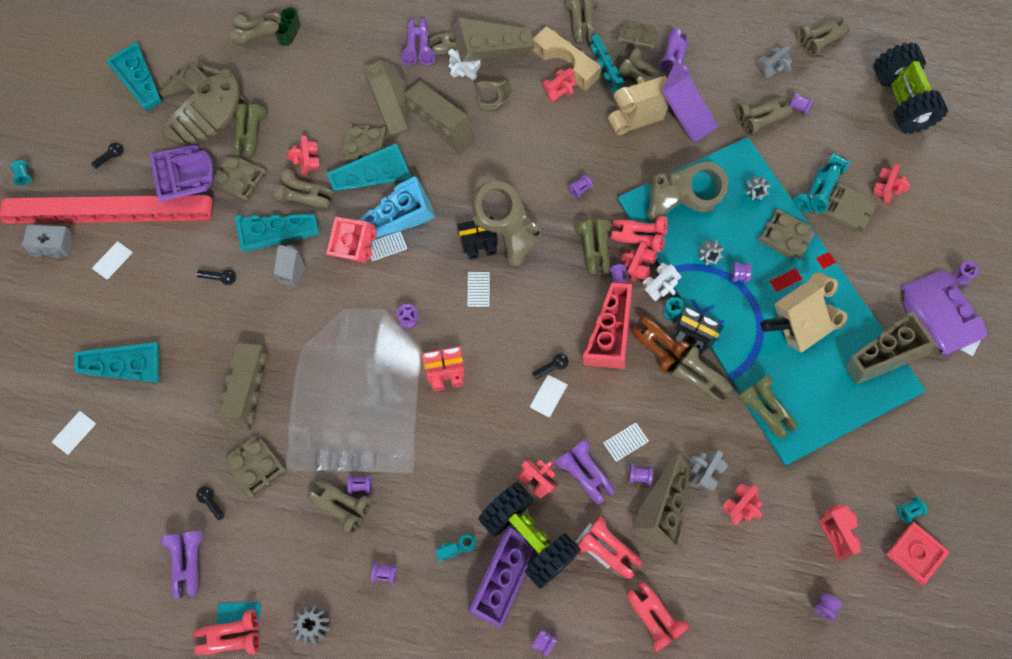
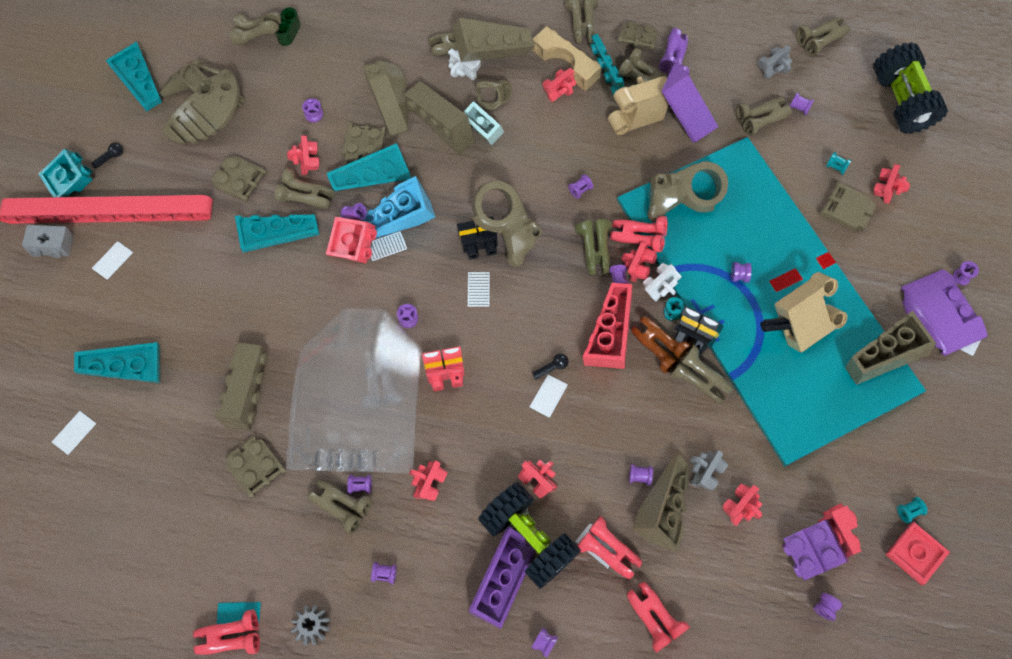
teal bush [10,160,32,186] -> none
medium lavender slope [149,144,213,202] -> none
medium lavender piece [160,531,204,598] -> none
black bar [196,486,225,520] -> none
black bar [197,270,236,285] -> none
olive piece [233,104,267,157] -> none
light grey slope [274,244,306,288] -> none
medium lavender piece [401,18,435,66] -> none
teal plate [435,534,476,563] -> none
medium lavender piece [555,439,615,505] -> none
white sticker [603,423,649,462] -> none
light grey gear [698,239,723,265] -> none
olive piece [738,375,798,439] -> none
light grey gear [745,175,770,200] -> none
dark tan plate [757,209,815,260] -> none
teal piece [793,165,840,214] -> none
none -> teal plate [38,149,93,198]
none -> medium lavender wheel [302,99,323,122]
none -> medium lavender bush [341,203,367,221]
none -> coral hips [409,460,448,501]
none -> light aqua brick [463,101,504,146]
none -> medium lavender plate [783,519,849,581]

